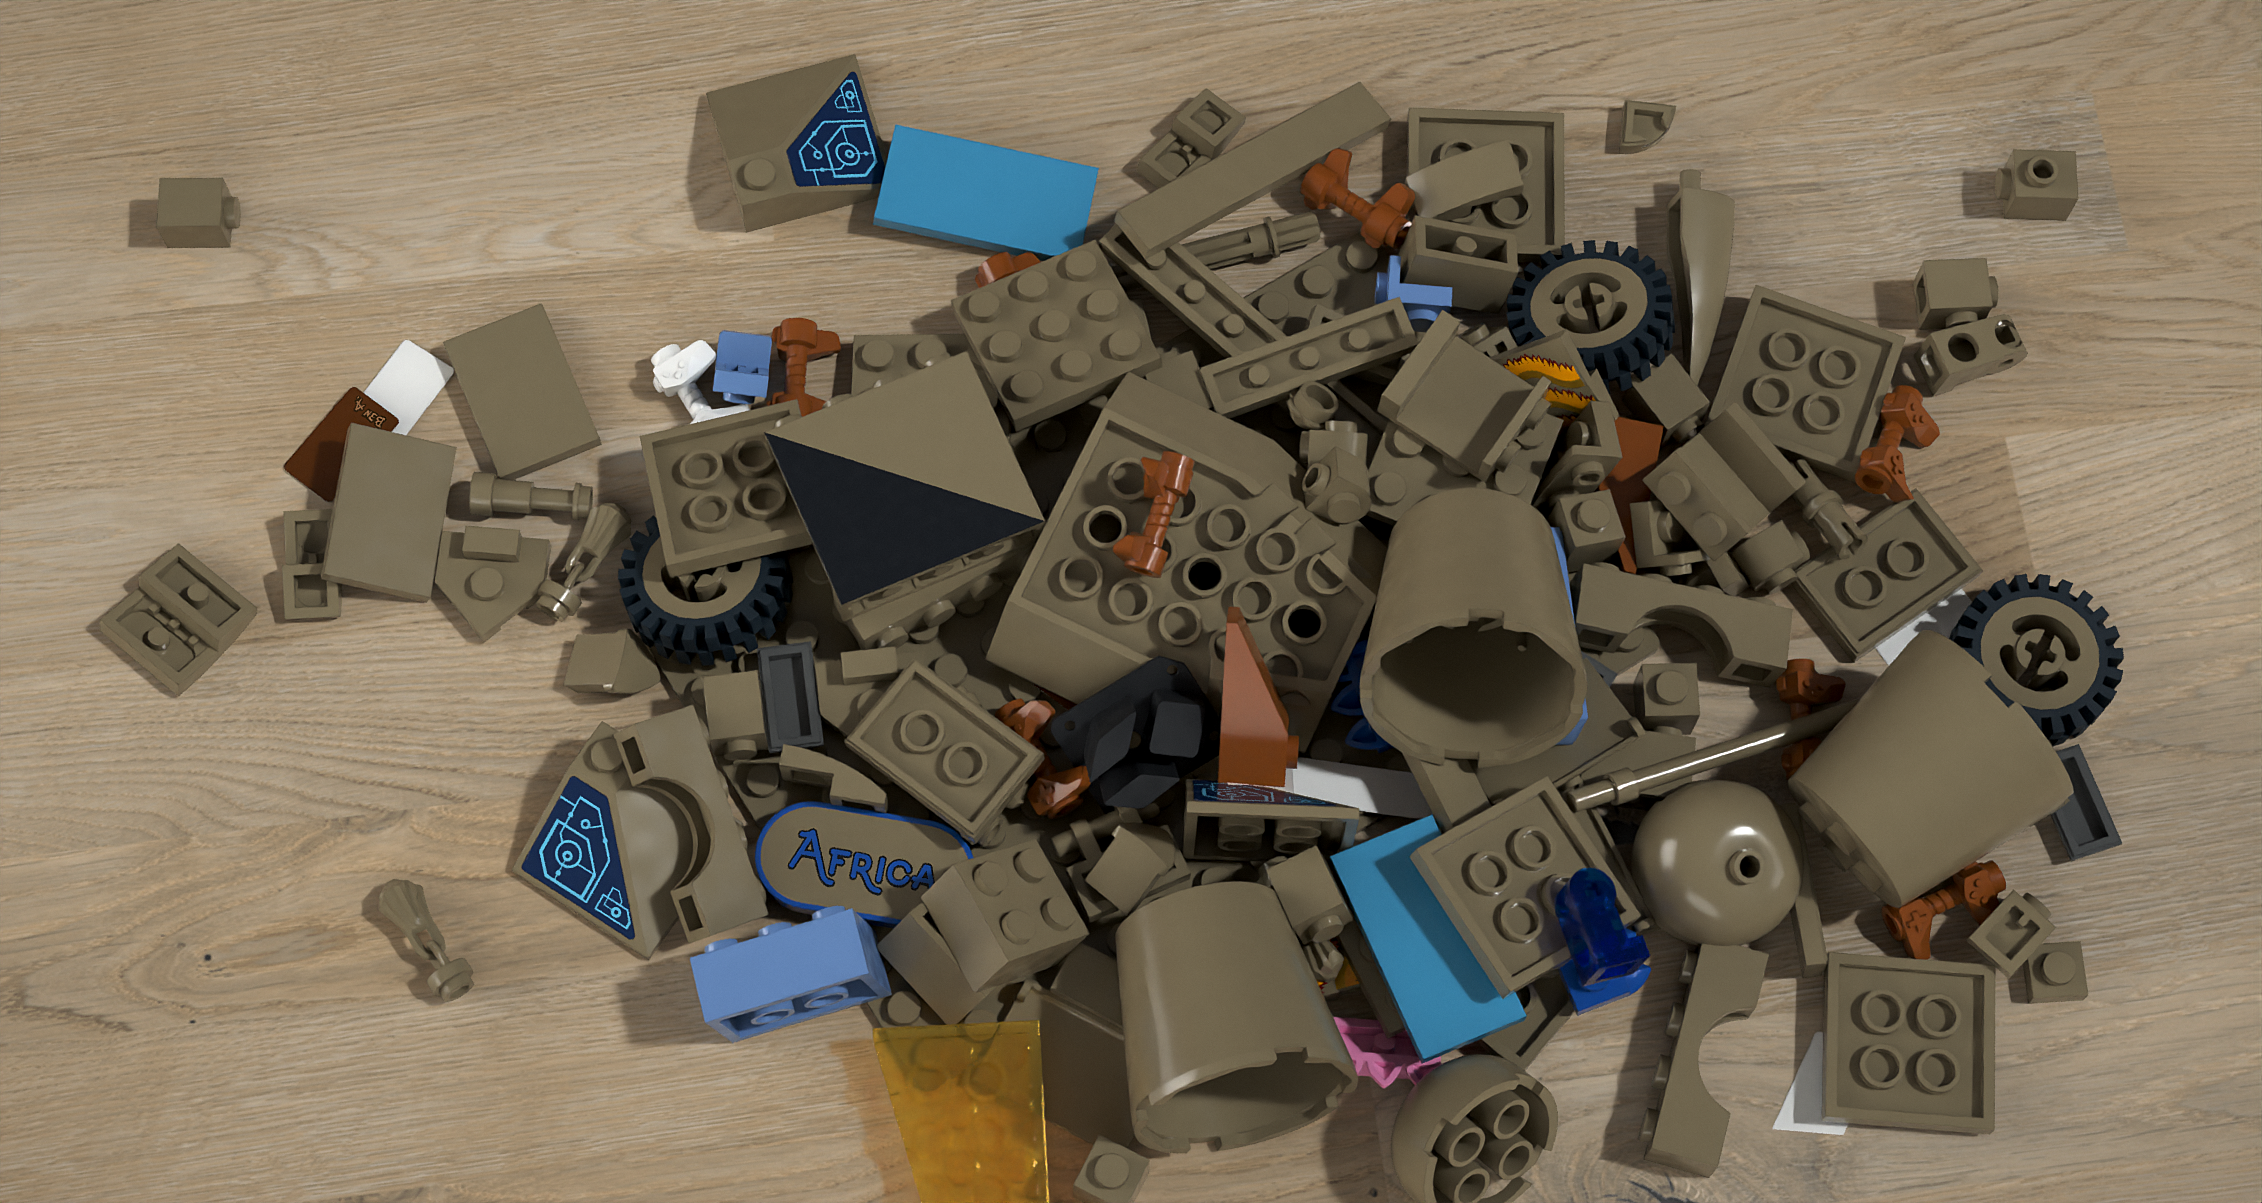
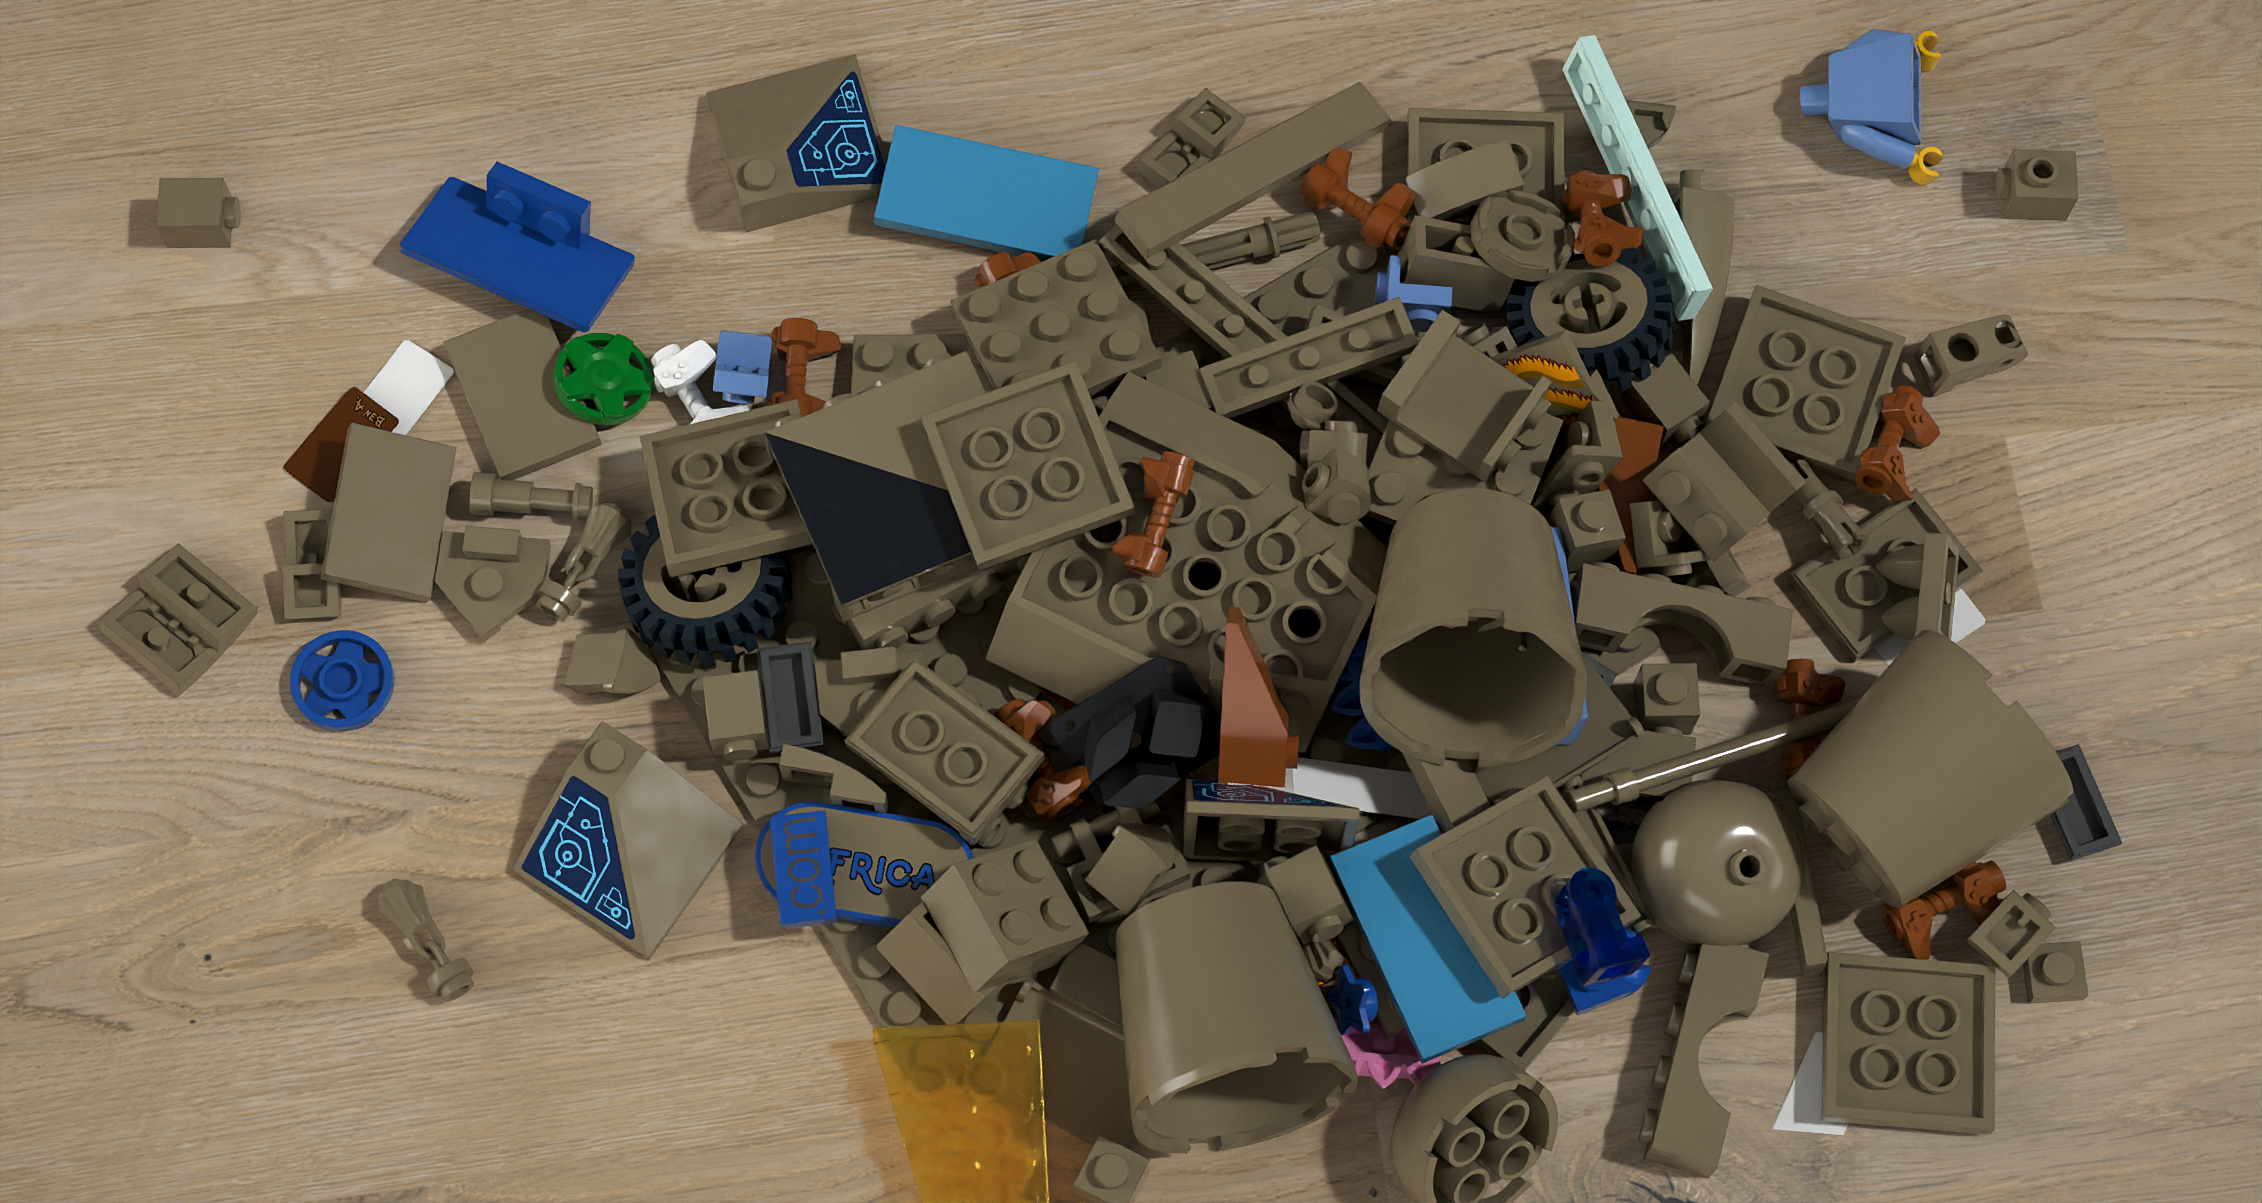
dark tan arch [614,705,769,944] -> none
medium blue brick [690,906,892,1043] -> none
dark tan plate [1732,520,1810,594] -> none
dark tan brick [1913,258,1998,330] -> none
wheel [1949,574,2124,746] -> none
none -> blue wheel [290,630,394,731]
none -> blue bracket [400,161,635,332]
none -> green wheel [553,333,654,425]
none -> blue tile [770,810,837,929]
none -> dark tan plate [921,361,1135,571]
none -> blue plate [1327,964,1378,1035]
none -> dark tan tile [1470,190,1575,282]
none -> dark orange piece [1560,170,1644,267]
none -> light aqua tile [1562,35,1713,321]
none -> medium blue torso [1800,29,1943,185]
none -> dark tan tile [1876,533,1960,640]

